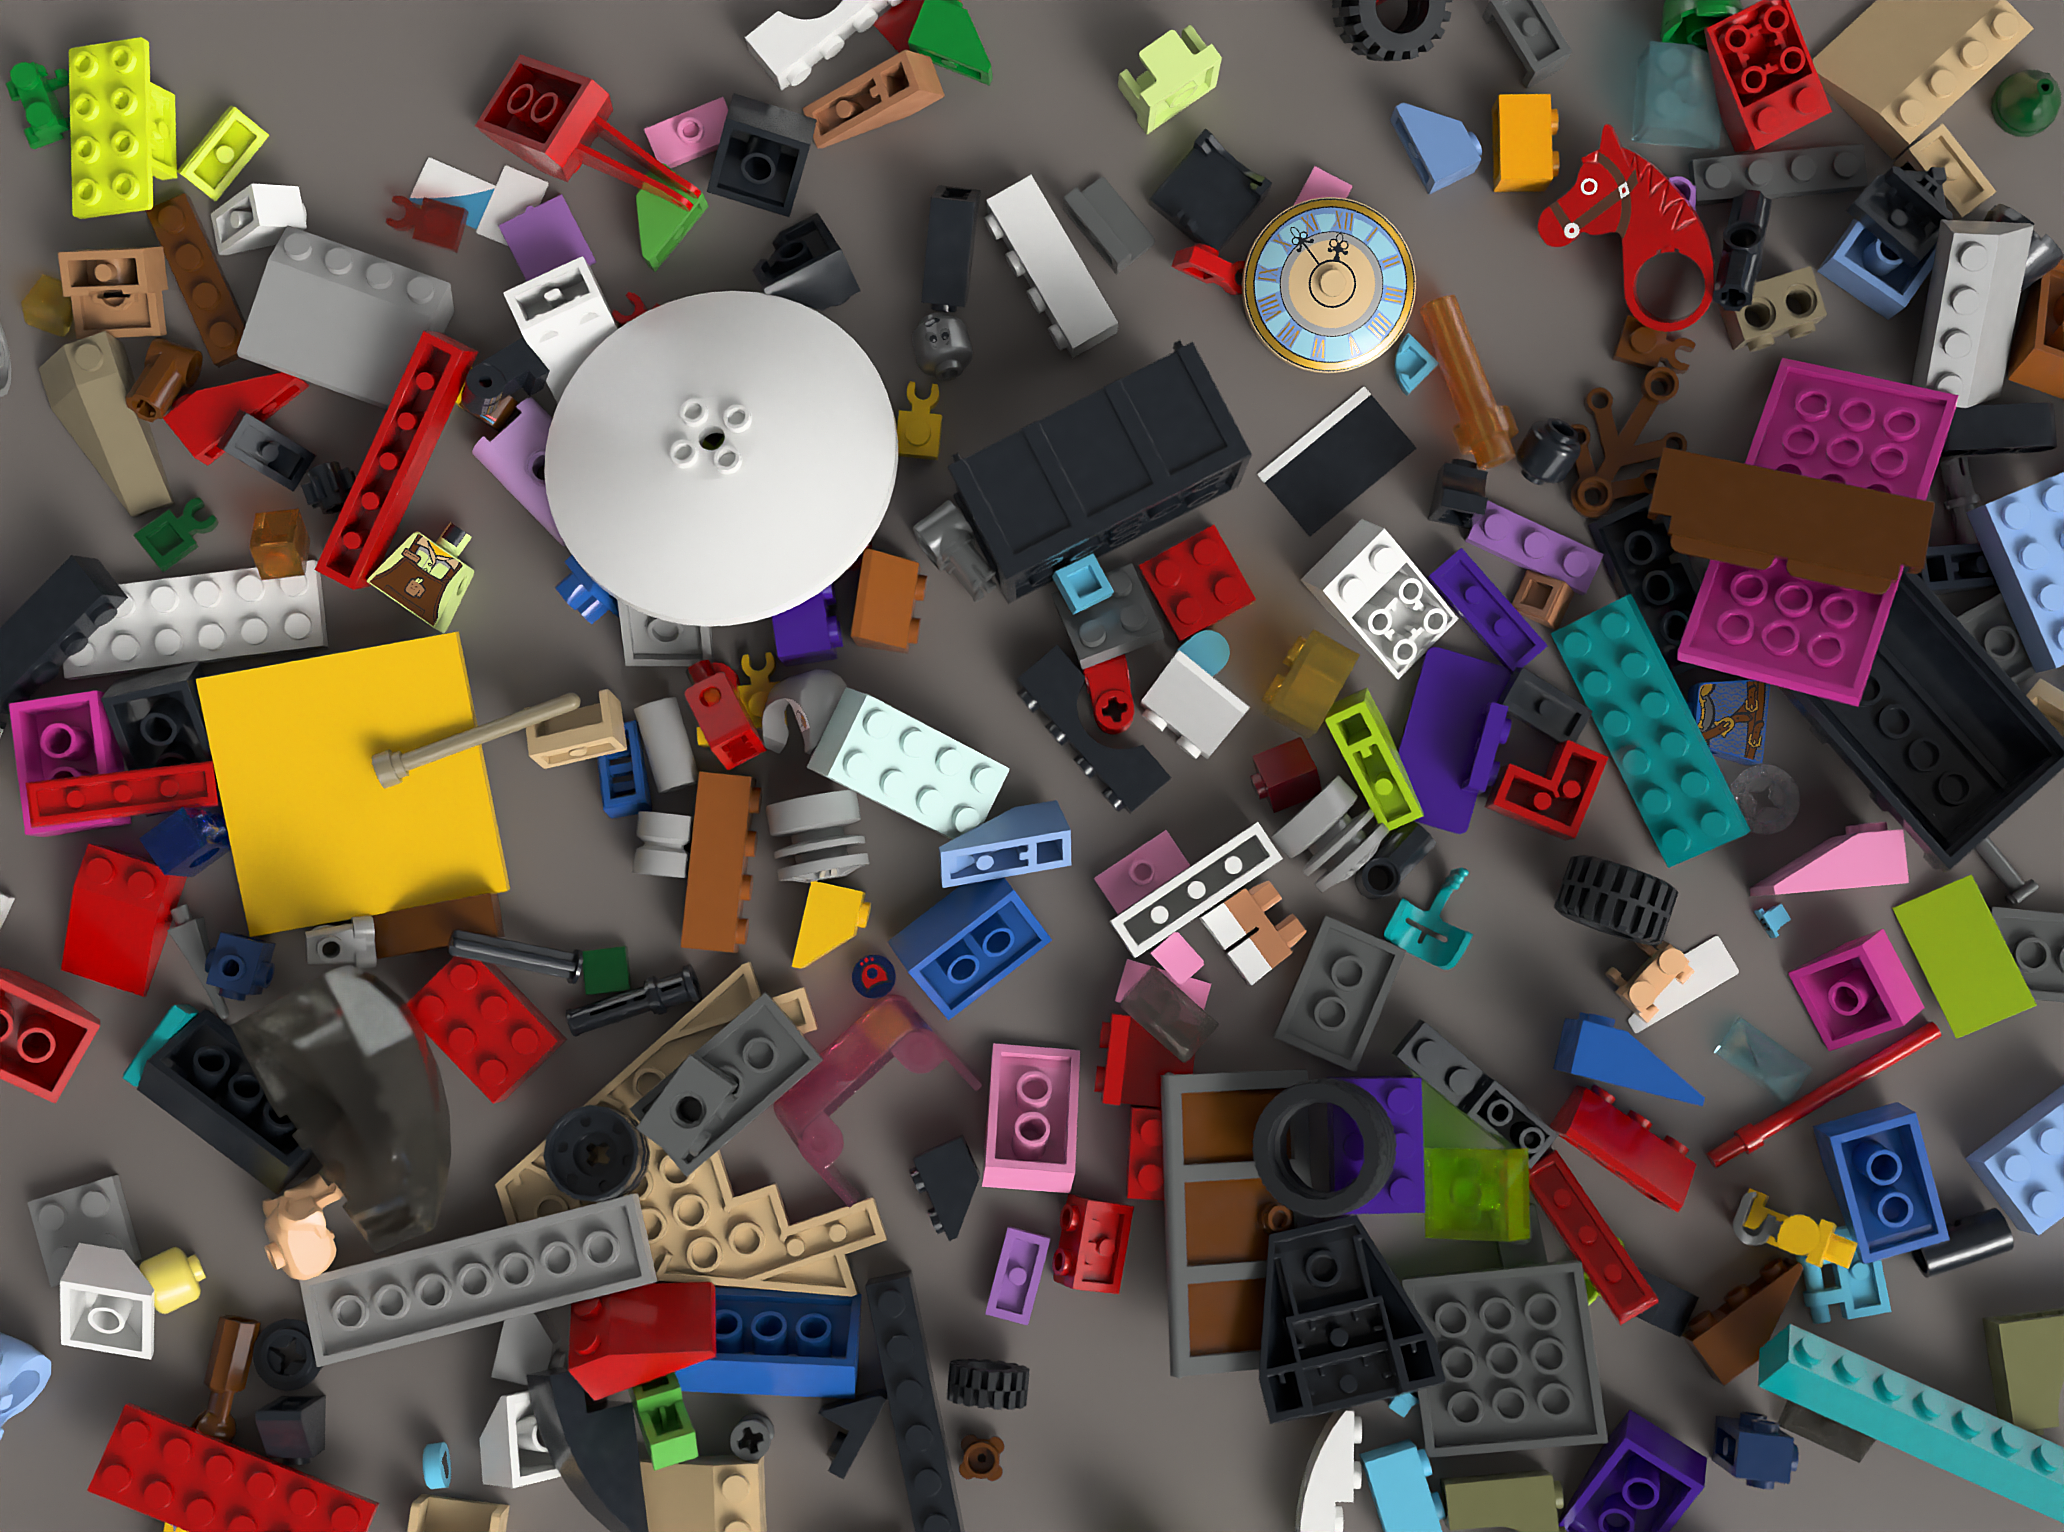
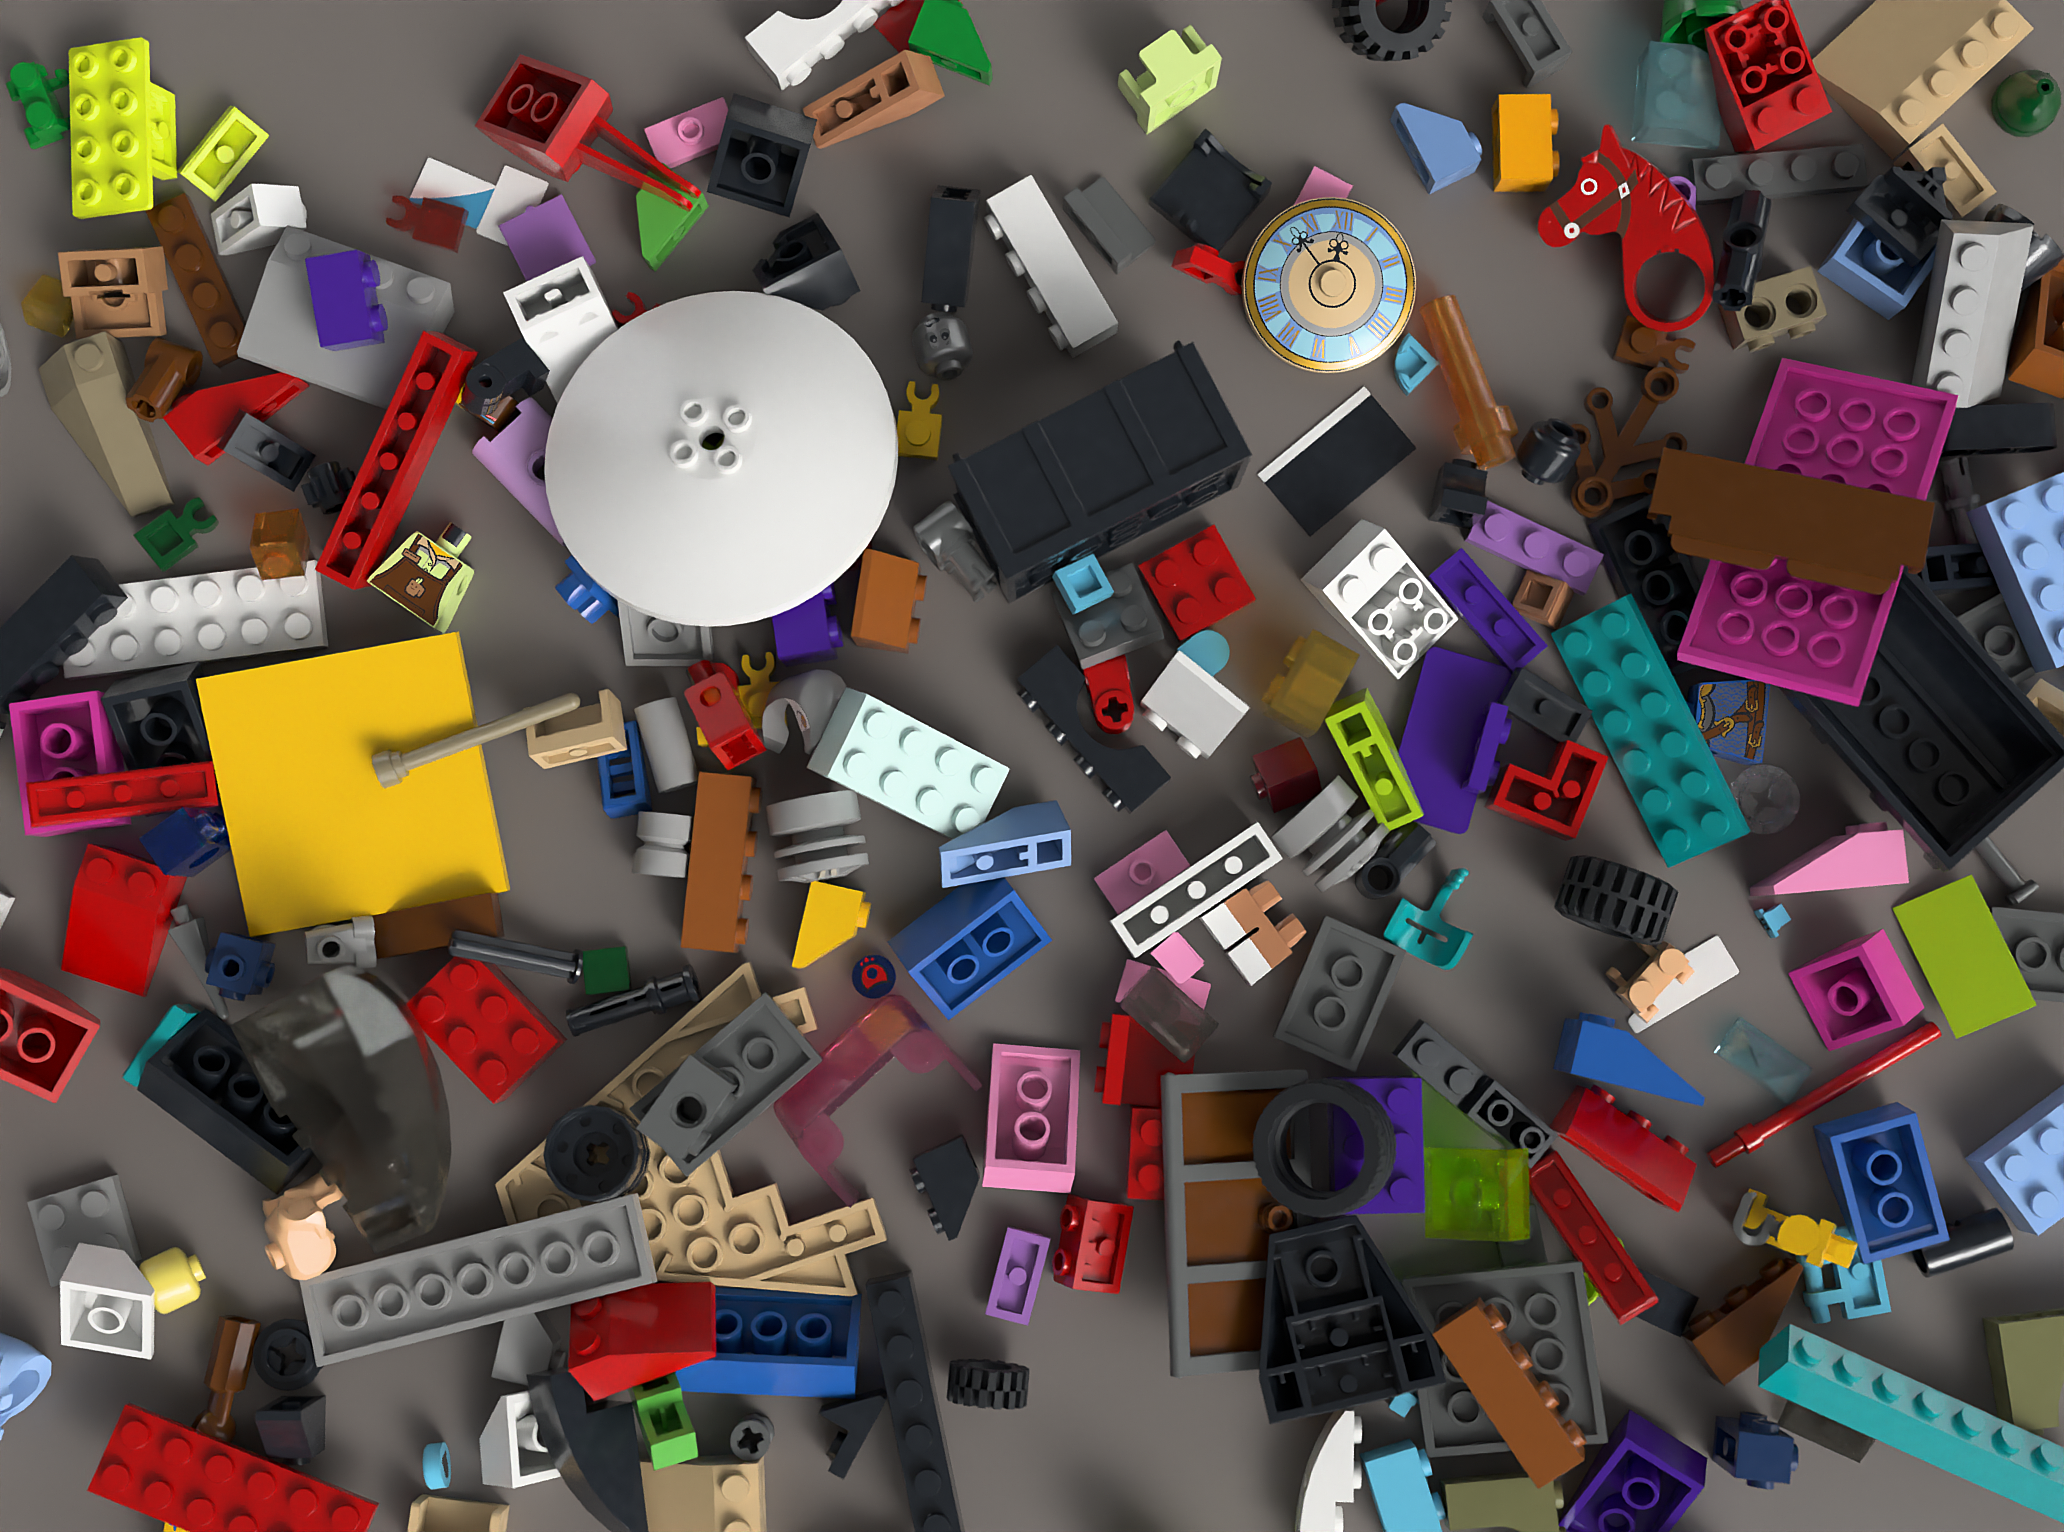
reddish brown plate [959,1434,1004,1481] -> none
none -> dark purple brick [305,250,388,351]
none -> dark orange brick [1432,1297,1587,1489]

